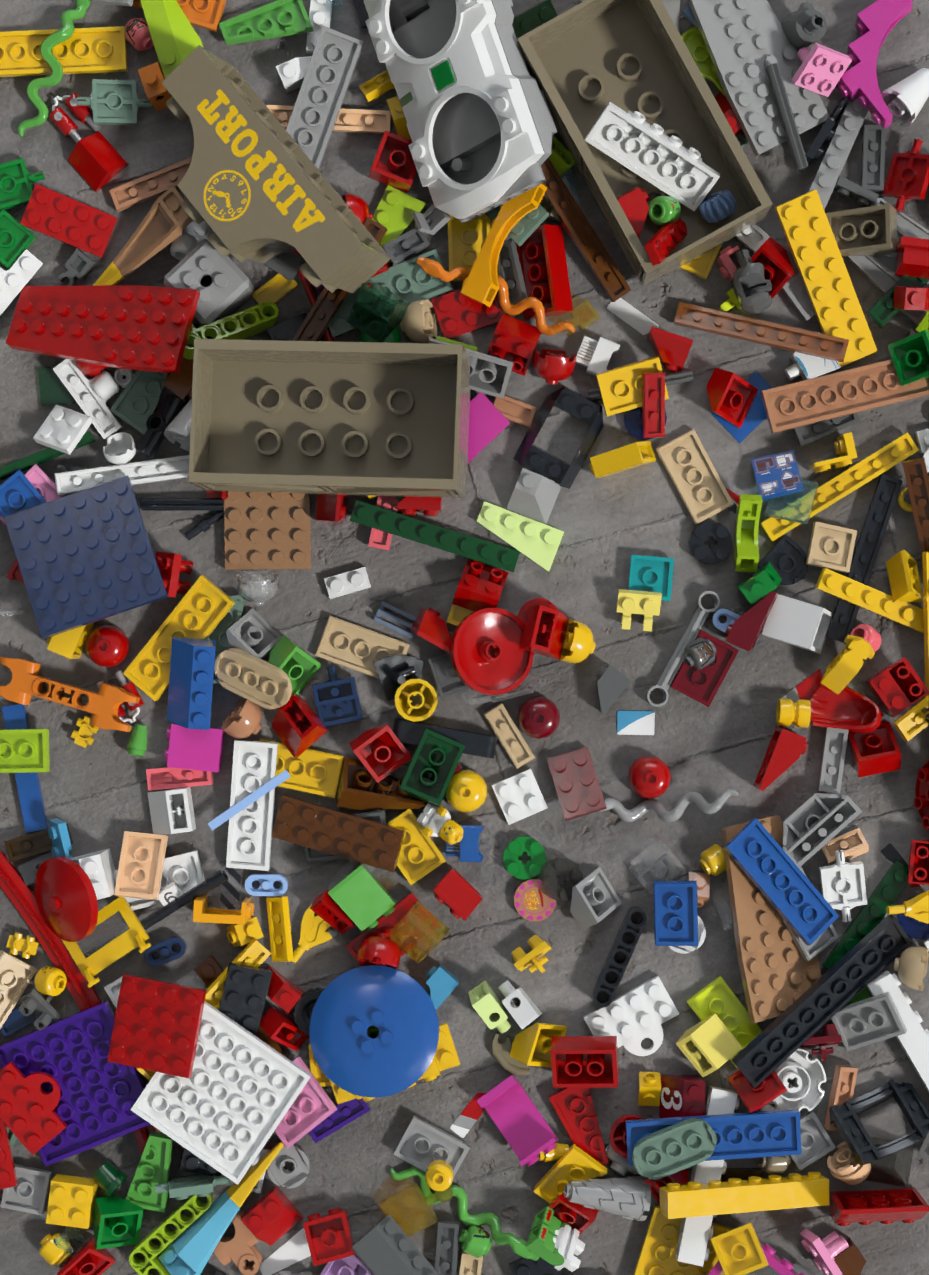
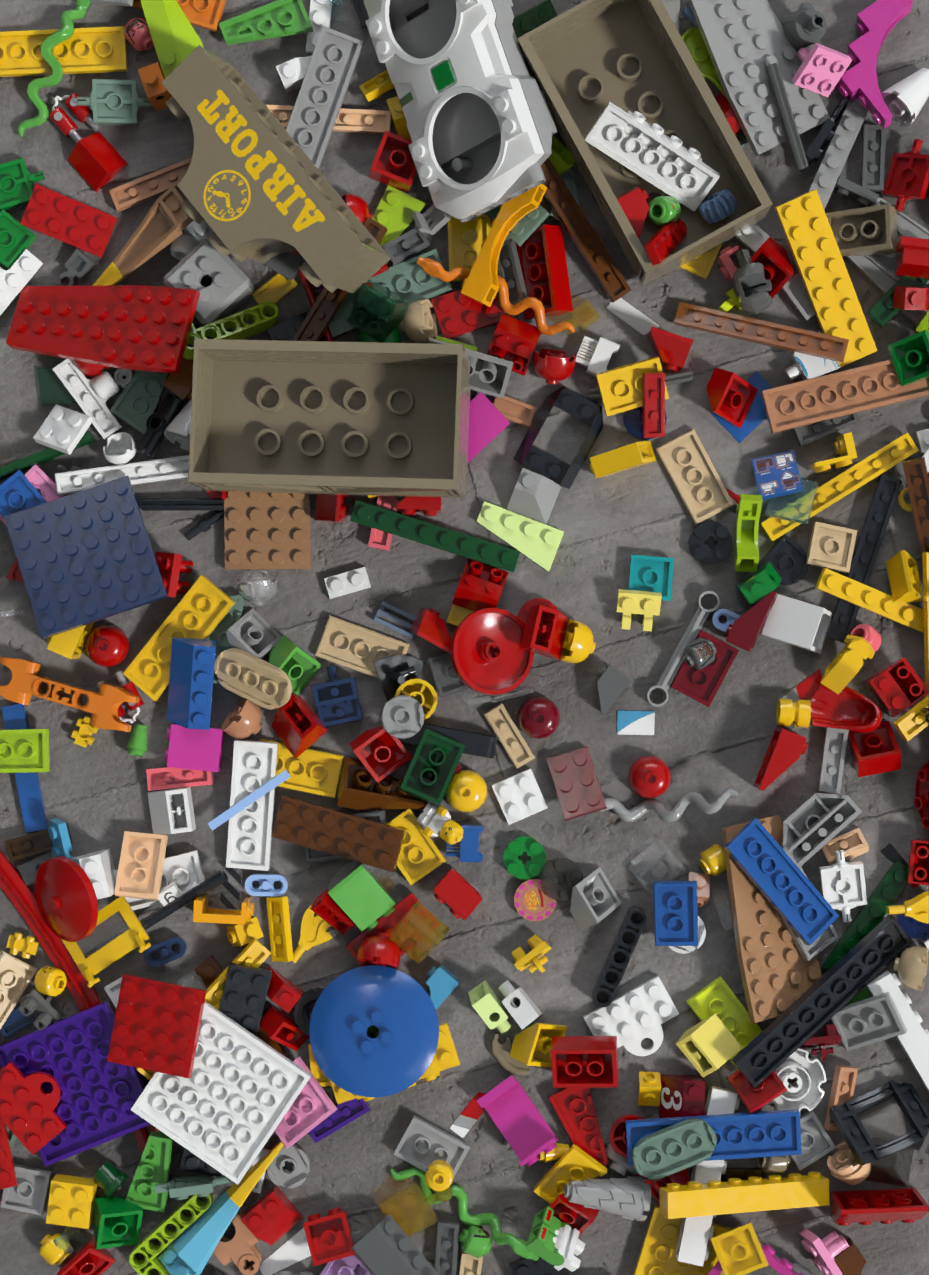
none -> light grey tile [381,695,424,739]

